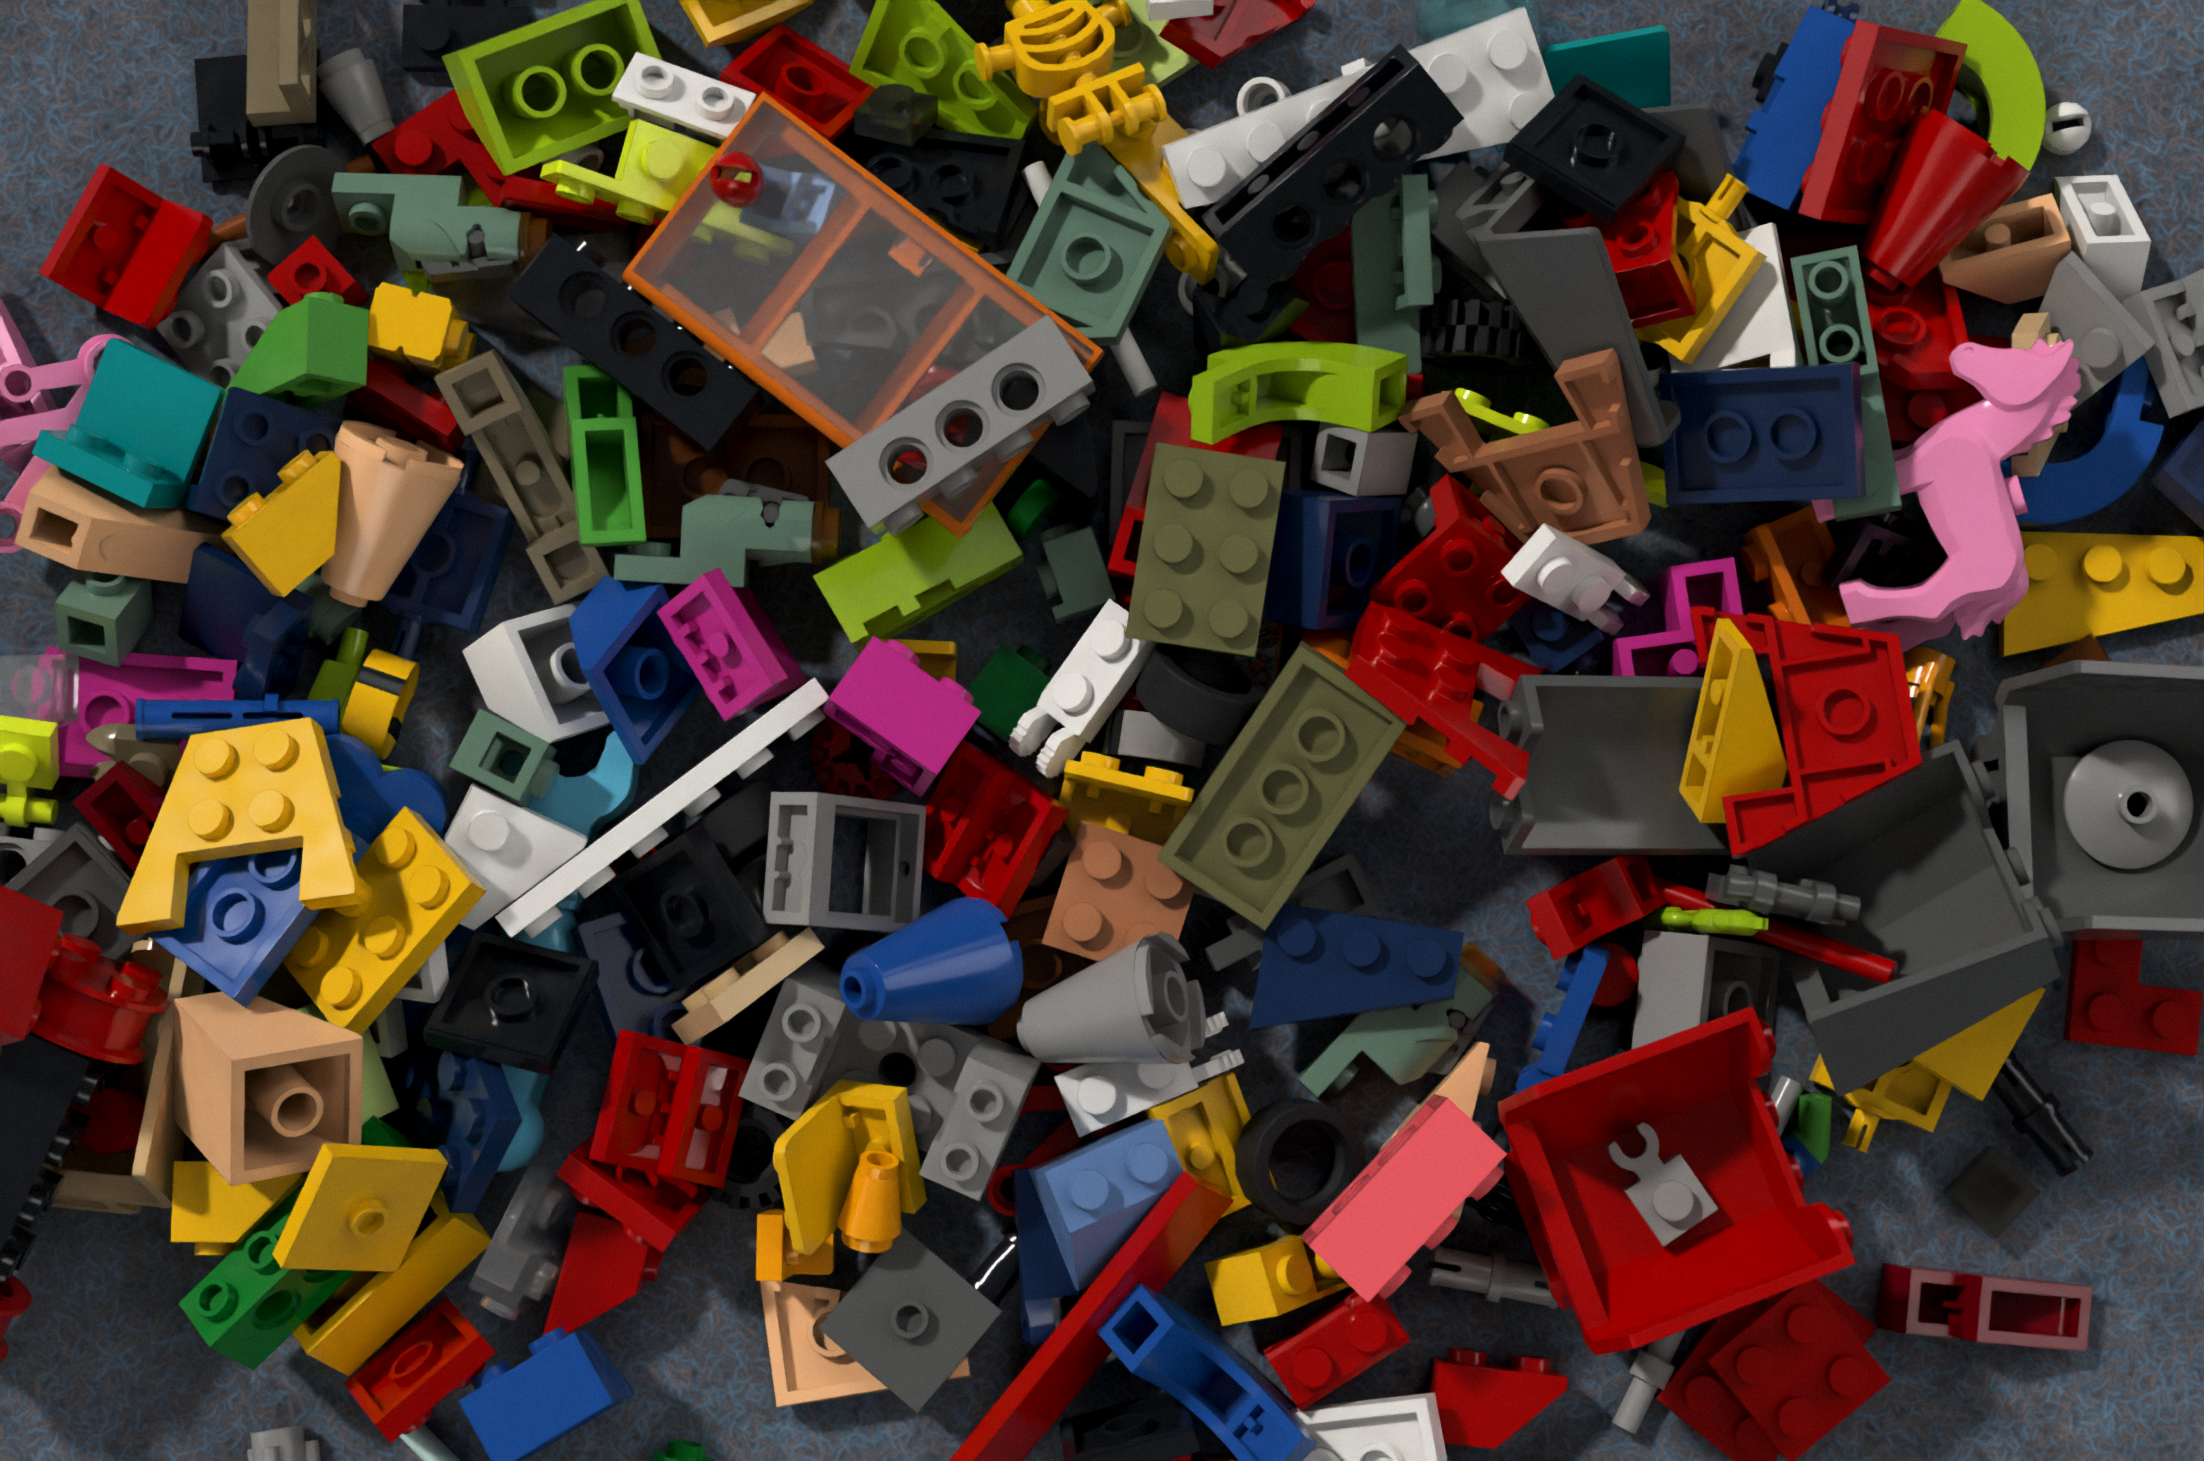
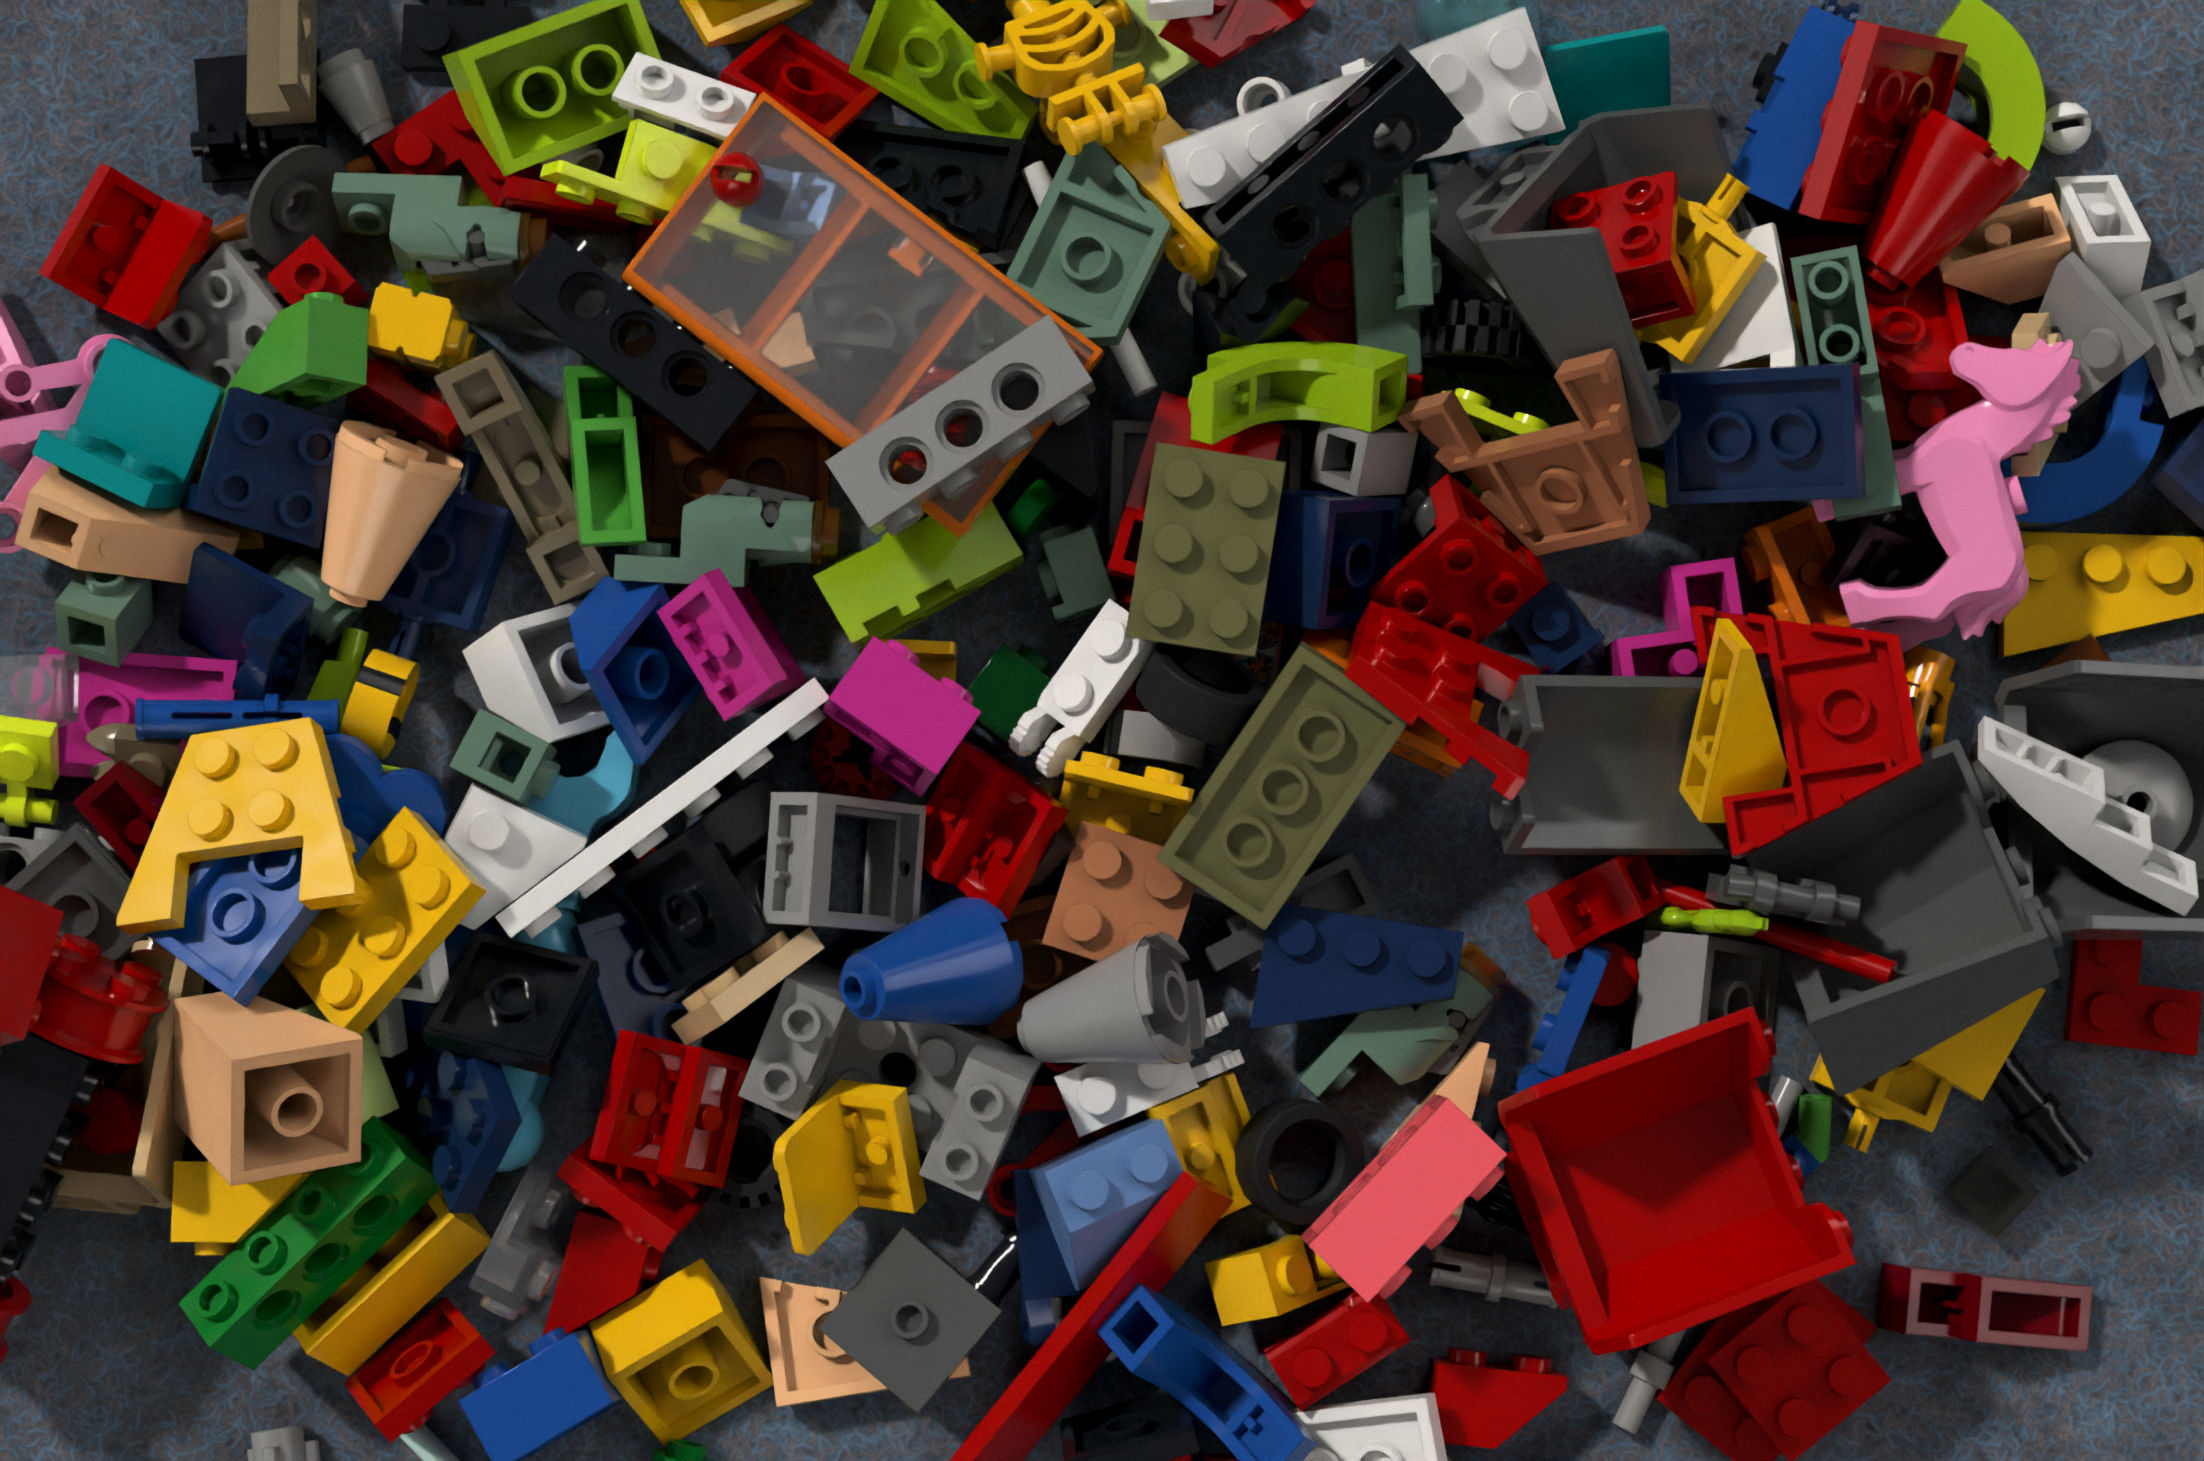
yellow slope [220,449,341,597] -> none
yellow plate [272,1143,448,1272] -> none
light orange bracket [756,1207,836,1281] -> none
light orange cone [837,1150,902,1253] -> none
clear smoke plate [854,84,938,146] -> none
white hinge [1501,523,1651,636] -> none
black plate [1503,73,1687,227] -> none
light grey plate [1606,1121,1718,1246] -> none
none -> yellow slope [589,1258,774,1448]
none -> white slope [1978,716,2199,916]

